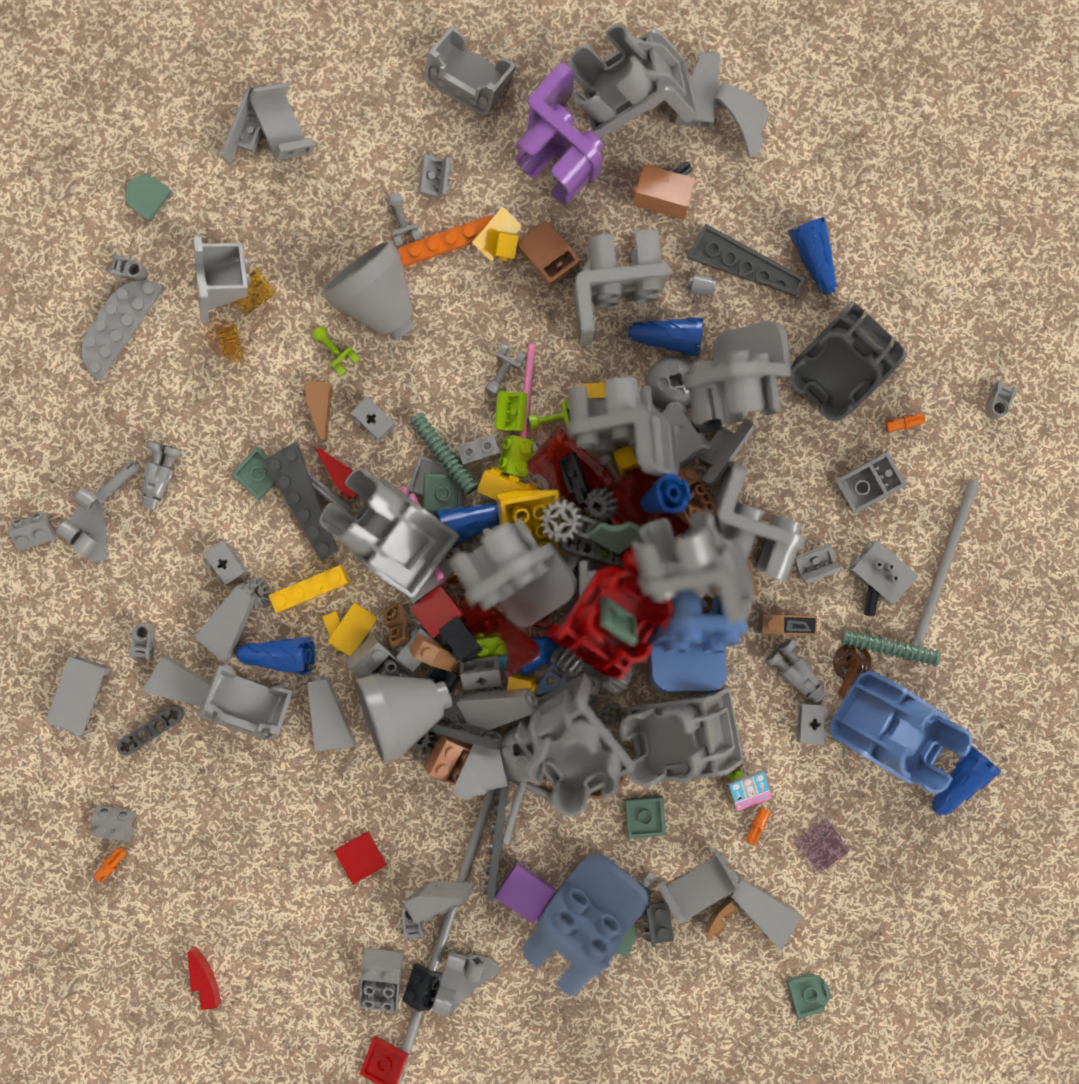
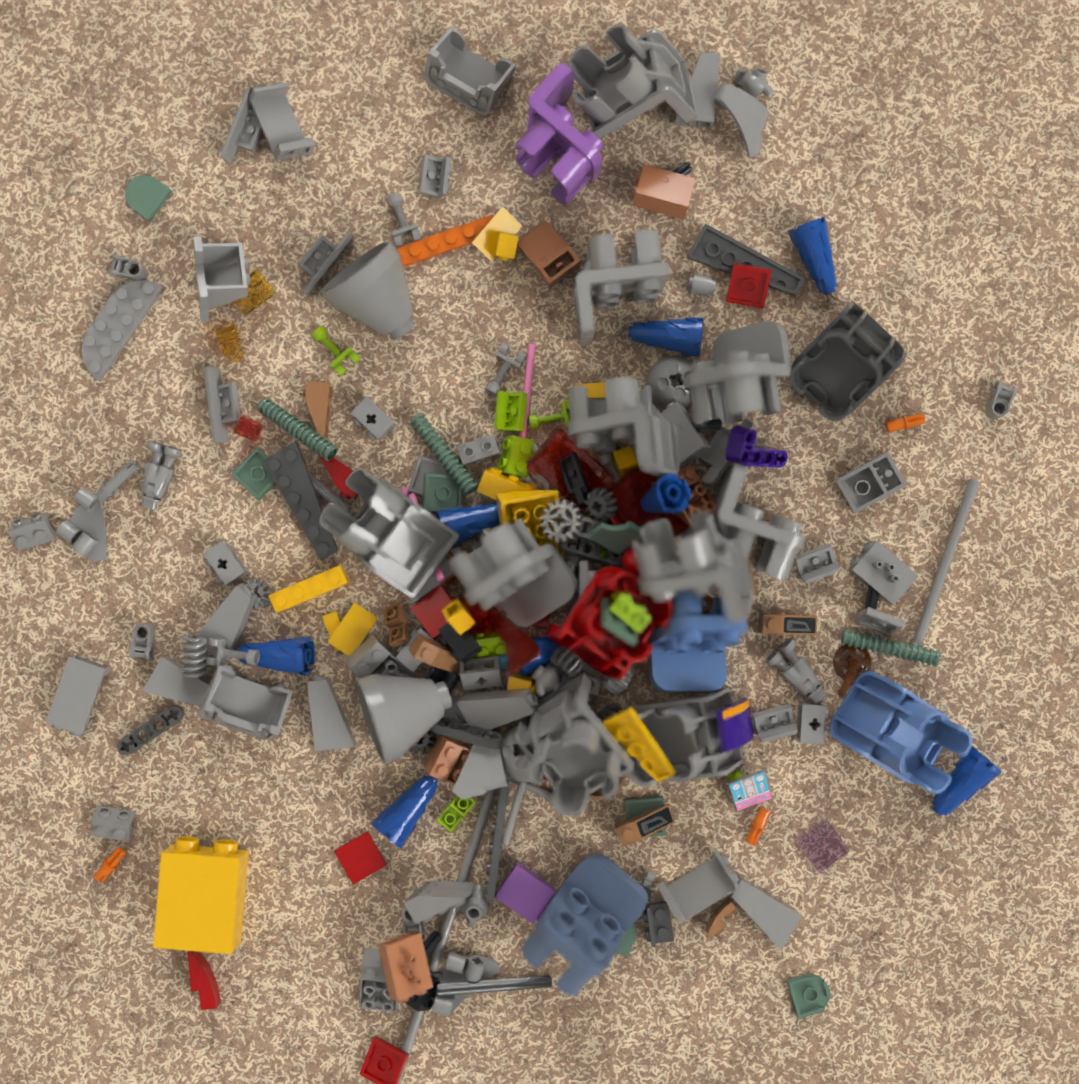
none -> yellow brick [153,836,249,954]
none -> light grey piece [182,634,207,678]
none -> light grey bracket [204,366,241,443]
none -> light grey bar [206,636,260,666]
none -> clear red brick [234,415,264,442]
none -> sand green piece [258,398,338,461]
none -> light grey bracket [298,232,354,295]
none -> blue cone [371,775,438,848]
none -> nougat piece [378,930,442,1003]
none -> lime slope [436,796,476,833]
none -> dark grey axle [437,976,552,996]
none -> yellow brick [442,599,476,635]
none -> light grey piece [460,884,489,928]
none -> light grey piece [531,662,561,697]
none -> yellow wing [601,707,676,782]
none -> lime bracket [609,590,652,633]
none -> slope [614,804,675,847]
none -> dark purple slope [716,698,754,752]
none -> dark purple beam [725,425,788,468]
none -> red tile [726,263,772,309]
none -> light grey piece [734,67,773,98]
none -> light grey bracket [752,704,798,742]
none -> light grey tile [854,607,905,635]

